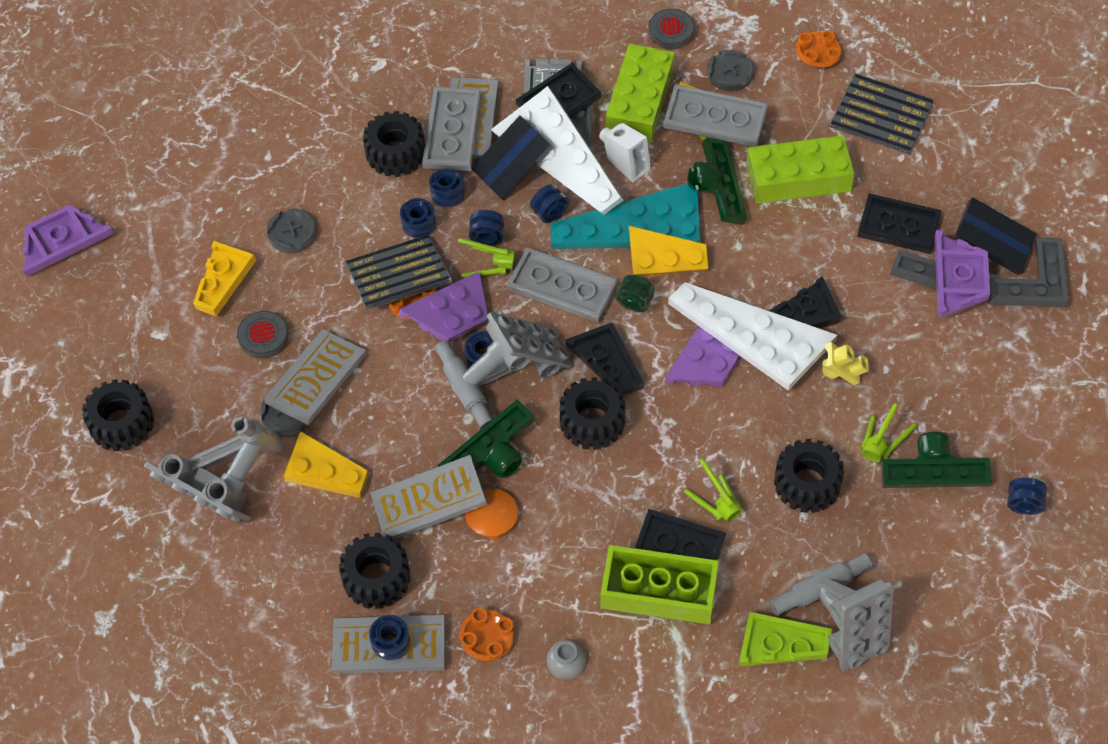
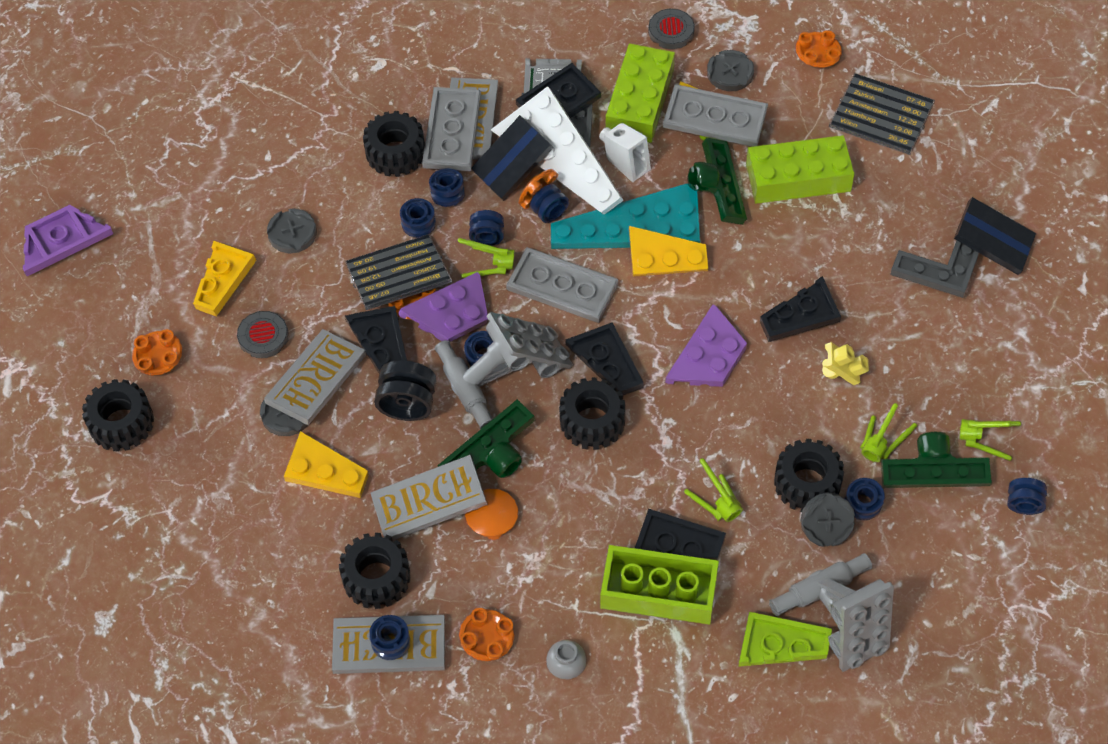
light grey plate [144,417,284,523] -> none
clear green wheel [615,275,656,313] -> none
white wing [668,282,837,390] -> none
black tile [857,193,941,254] -> none
medium lavender wing [935,230,990,317] -> none
dark grey plate [989,238,1068,307] -> none
none -> orange dish [132,329,182,376]
none -> black wing [345,306,407,373]
none -> black wheel [374,360,437,421]
none -> orange dish [518,169,559,210]
none -> dark grey tile [800,493,855,547]
none -> dark blue wheel [845,478,885,520]
none -> lime plant [959,419,1021,461]

